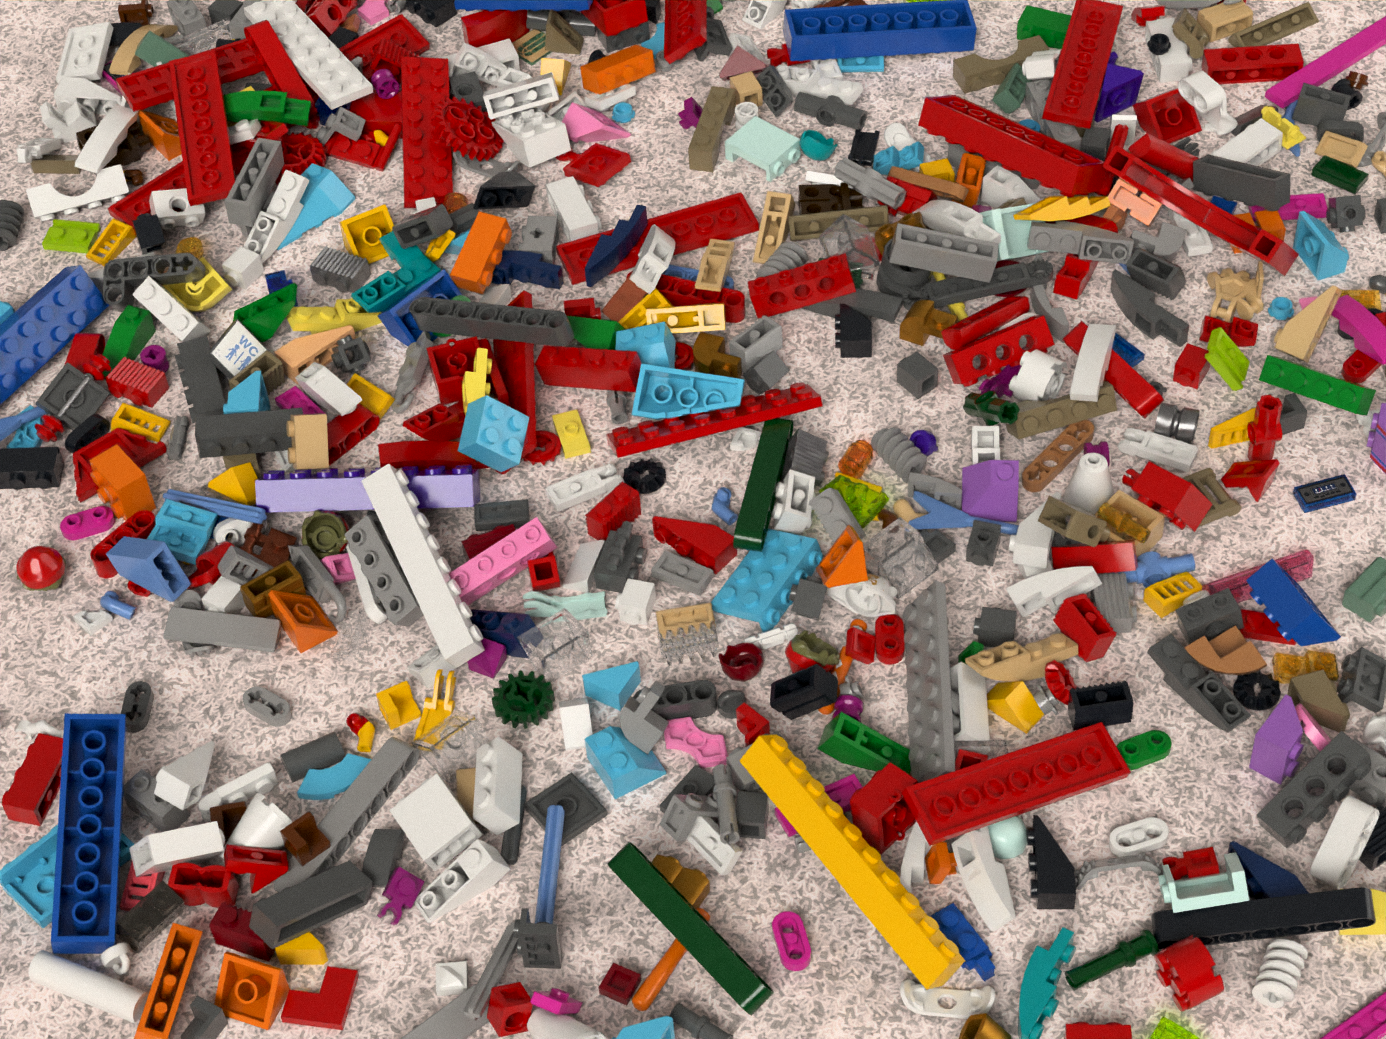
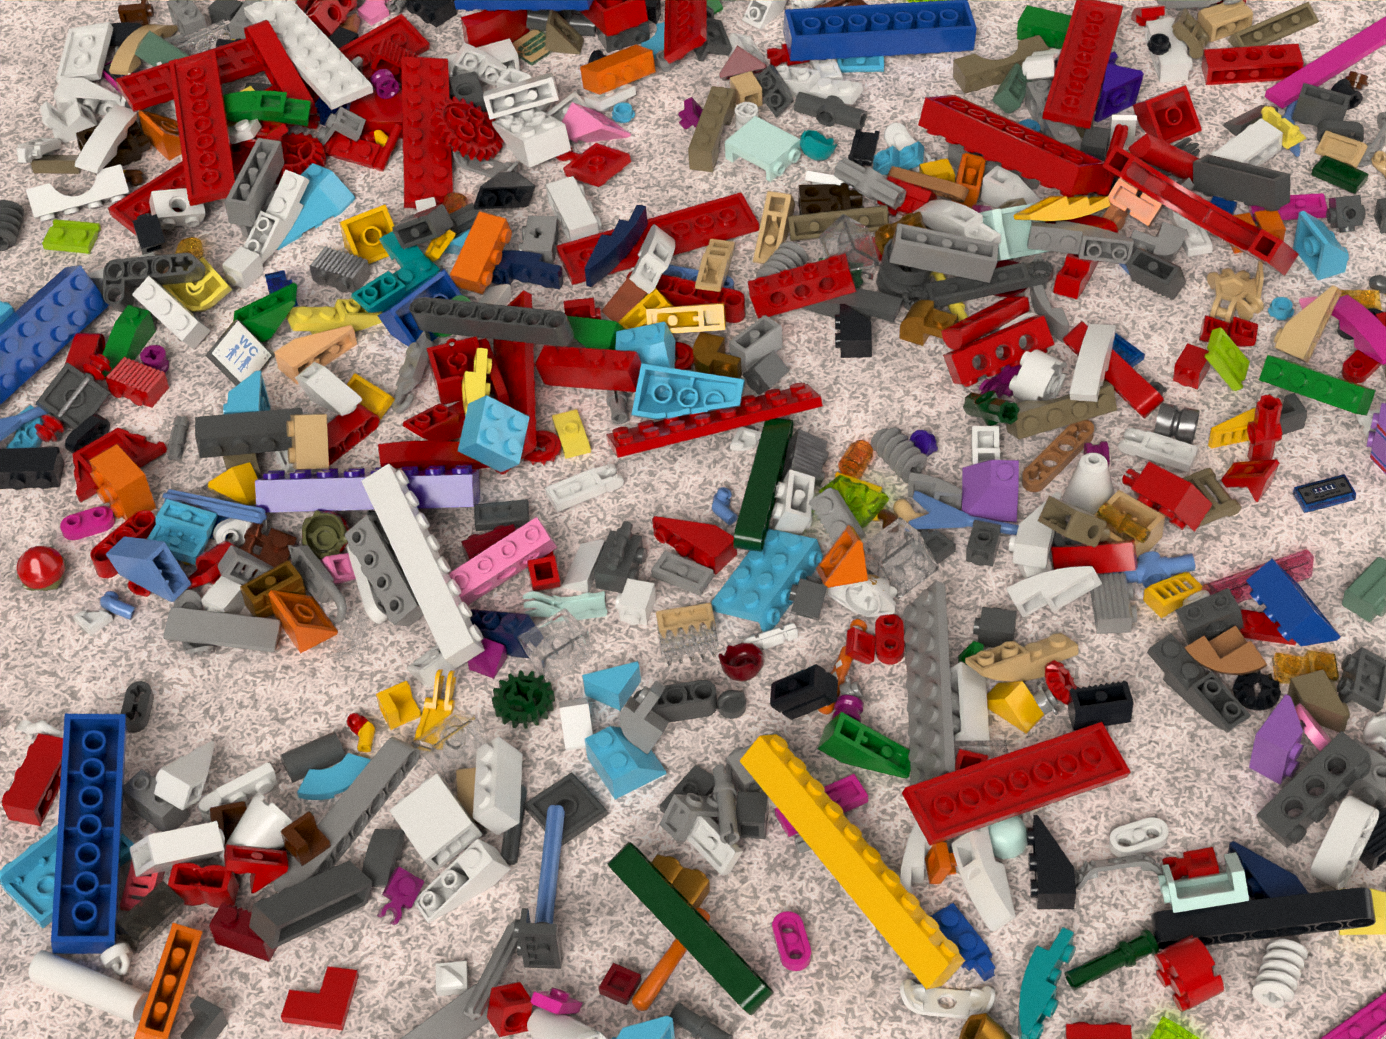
yellow slope [86,218,137,266] -> none
yellow slope [111,403,171,442] -> none
dark grey brick [175,336,225,423] -> none
orange slope [214,951,290,1030] -> none
dark tan brick [228,350,285,395] -> none
light grey beam [243,686,292,727] -> none
dark pink plate [274,386,325,414] -> none
yellow slope [275,932,328,965] -> none
dark grey brick [331,335,371,374] -> none
yellow slope [540,58,571,95] -> none
red brick [585,482,641,541] -> none
black gear [623,458,666,494] -> none
bright pink tile [664,717,728,768] -> none
red bracket [736,702,770,747] -> none
olive hair [785,630,840,674] -> none
red brick [850,762,918,855] -> none
dark grey brick [897,351,938,399] -> none
red brick [1053,593,1117,662] -> none
dark grey slope [1110,269,1189,347] -> none
green plate [1116,730,1172,770] -> none
white piece [1178,71,1238,135] -> none

